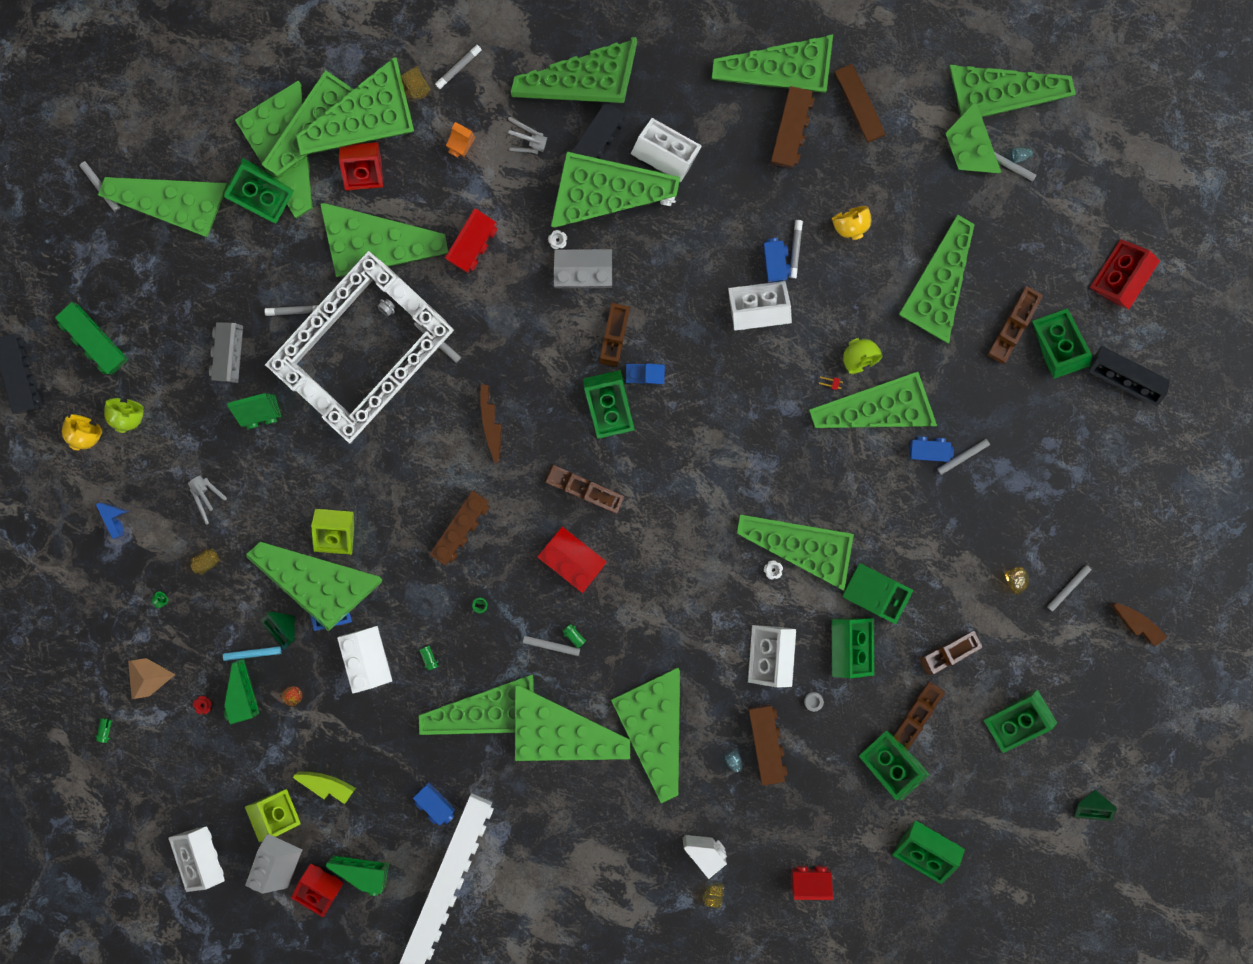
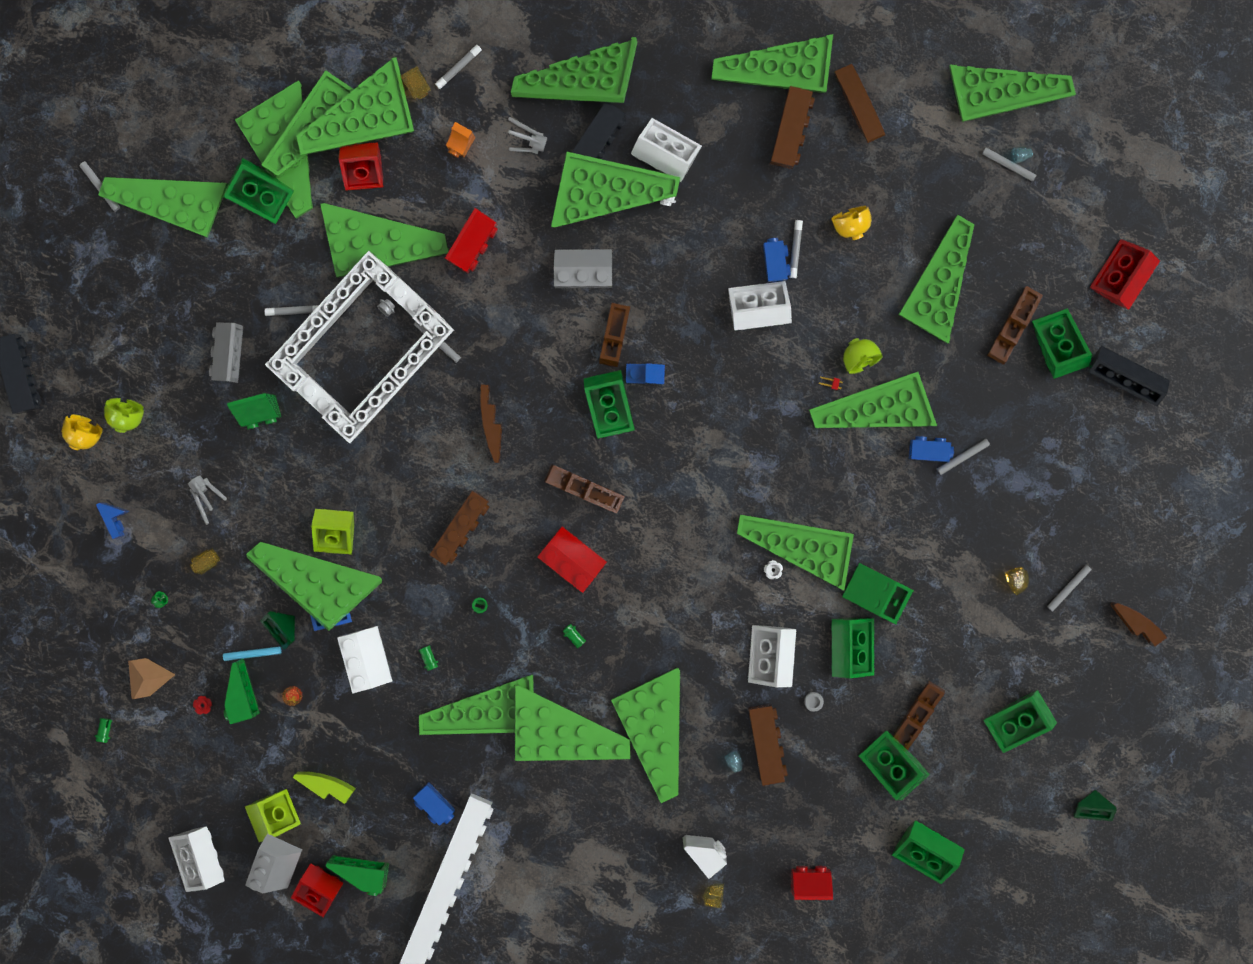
green brick [55,302,129,375] -> none
light grey bar [523,636,580,656] -> none
white plate [548,230,567,249] -> none
reddish brown slope [919,631,983,675] -> none
bright green wing [946,102,1001,173] -> none

